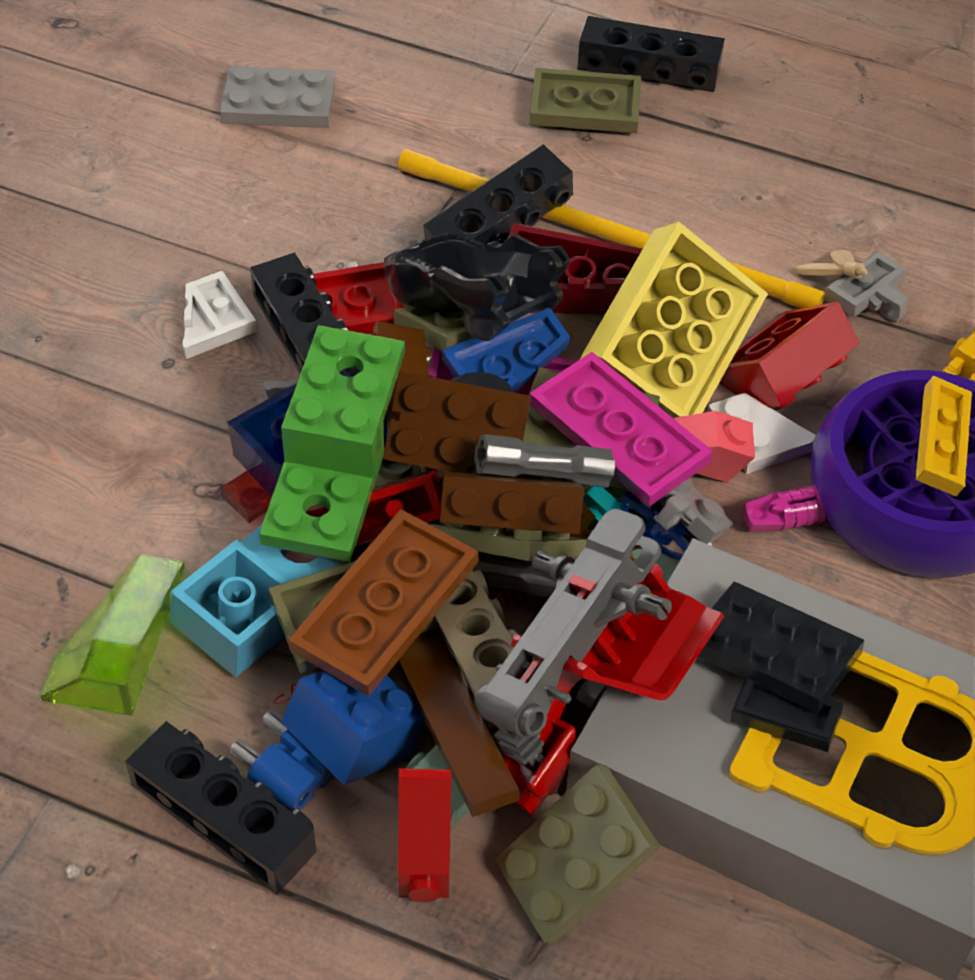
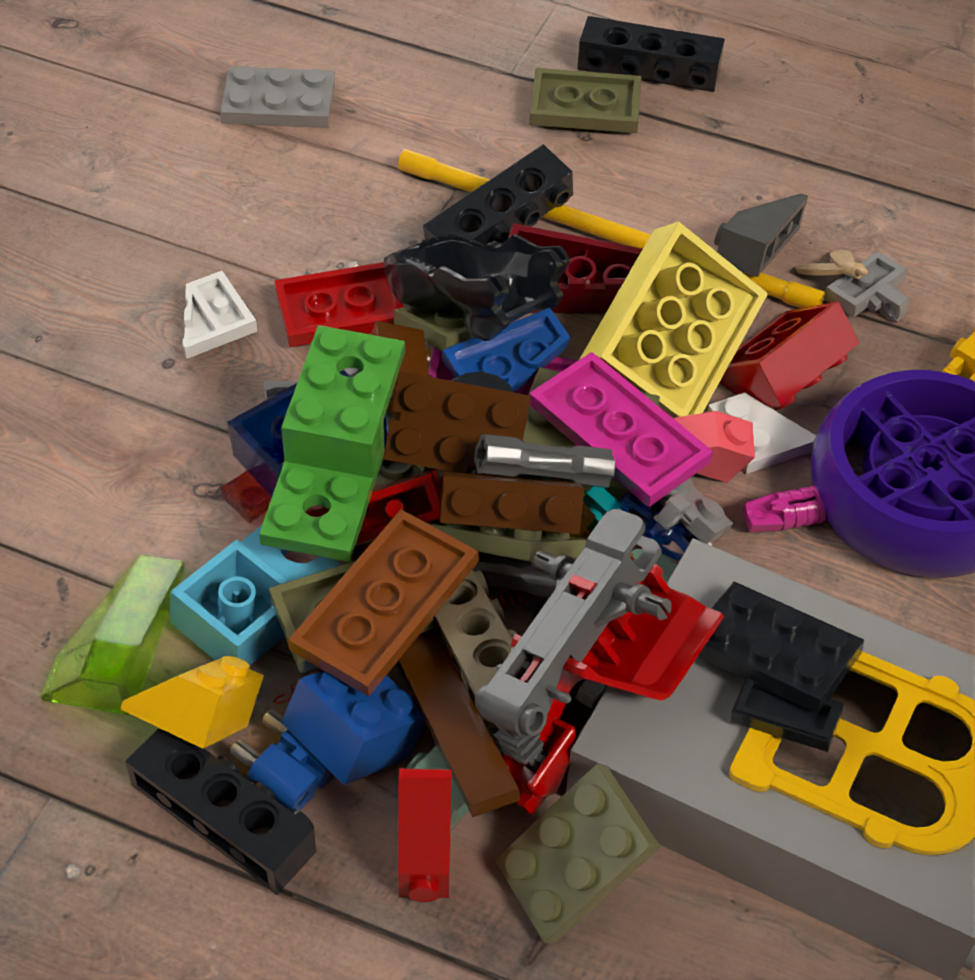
black brick [250,252,361,377] -> none
yellow plate [915,376,972,496] -> none
none -> yellow slope [120,656,264,749]
none -> dark grey slope [714,193,808,277]

